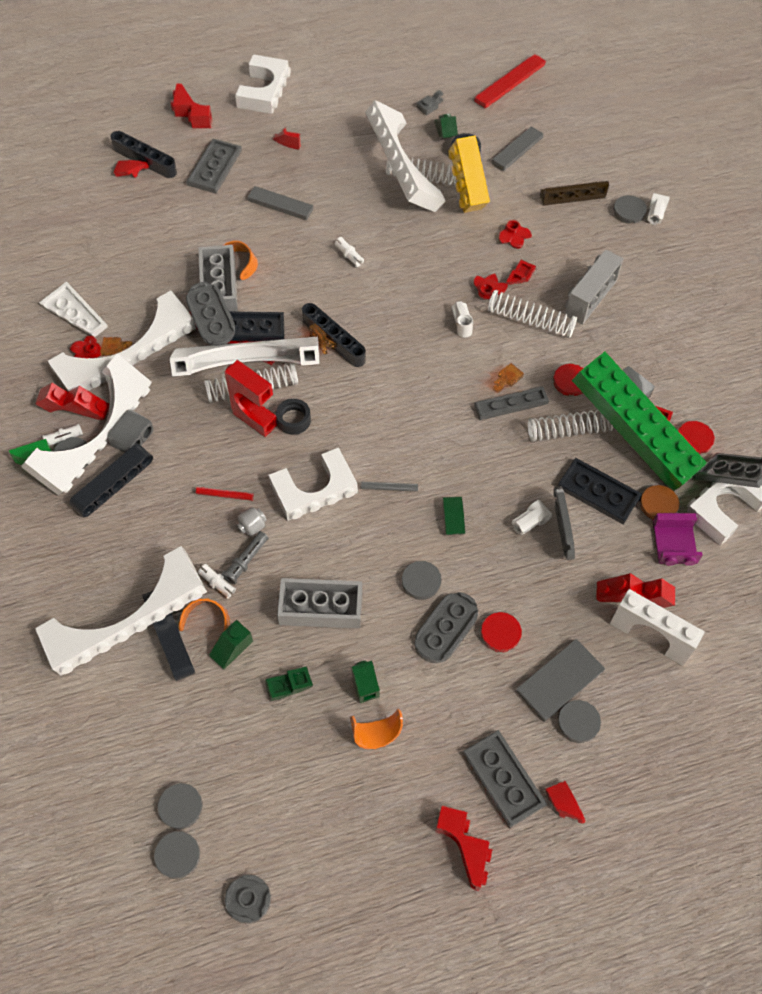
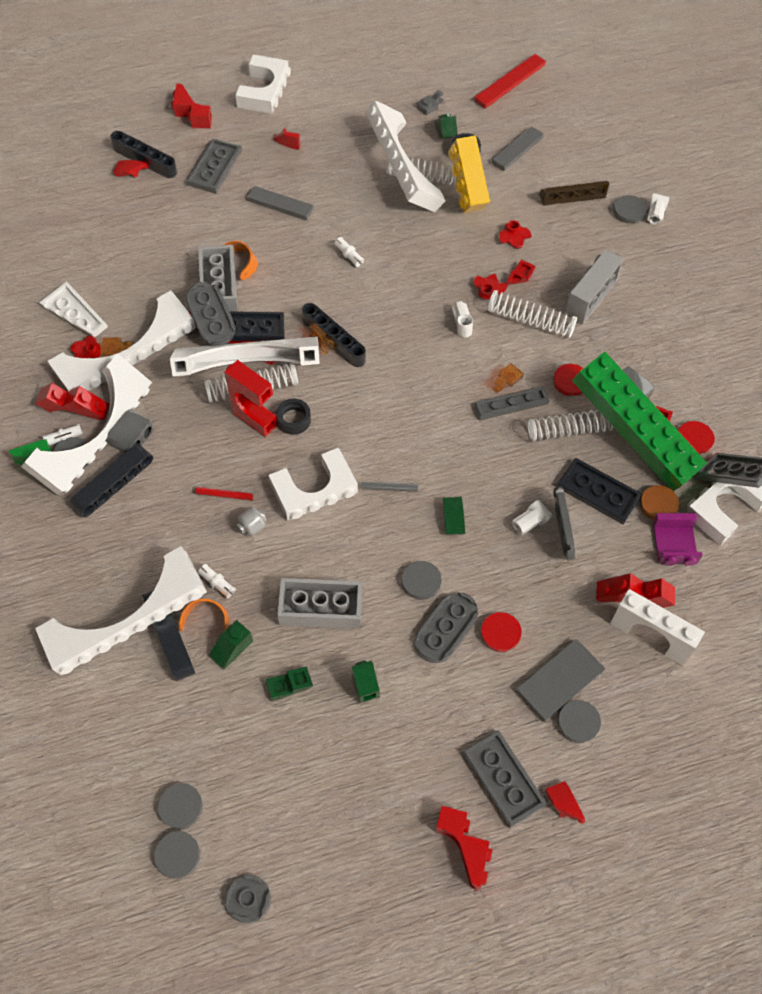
dark grey pin [221,531,269,585] -> none
orange piece [350,709,403,749] -> none

